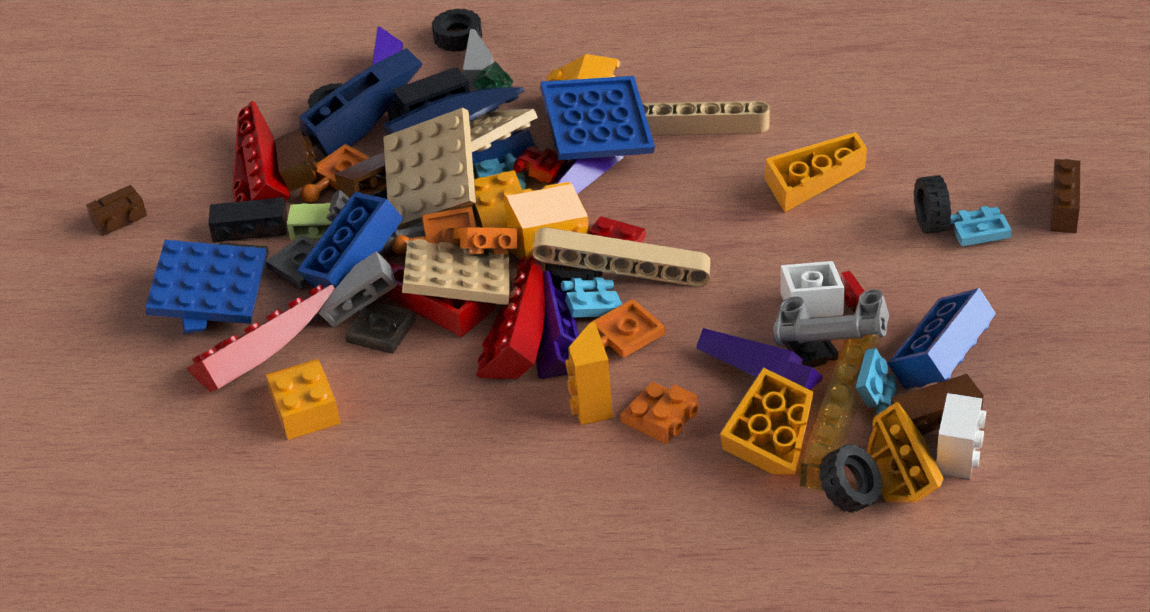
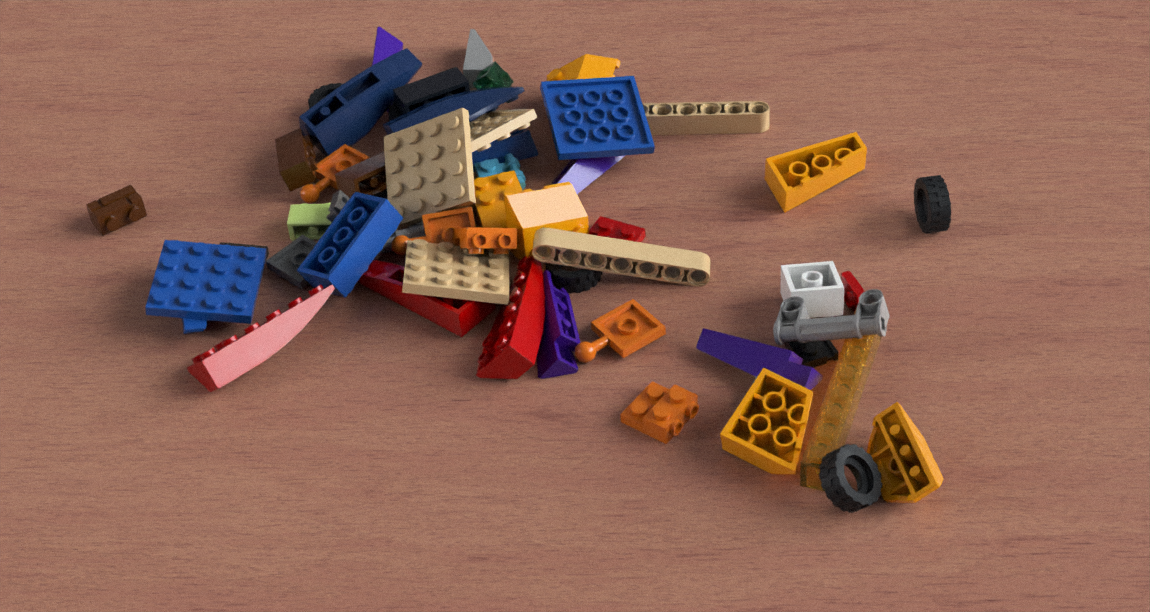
black brick [208,197,288,242] -> none
red wedge [232,101,290,202] -> none
light orange brick [265,358,341,440] -> none
light grey slope [318,251,397,327] -> none
clear smoke plate [345,302,416,354] -> none
black tyre [432,8,482,52] -> none
red plate [513,146,568,184] -> none
medium azure plate [561,277,622,318] -> none
light orange wedge [565,322,613,425] -> none
medium azure plate [855,348,897,415] -> none
blue brick [887,288,996,389] -> none
reddish brown brick [891,374,984,436] -> none
white brick [936,393,986,479] -> none
medium azure plate [950,206,1012,247] -> none
reddish brown brick [1050,159,1081,233] -> none

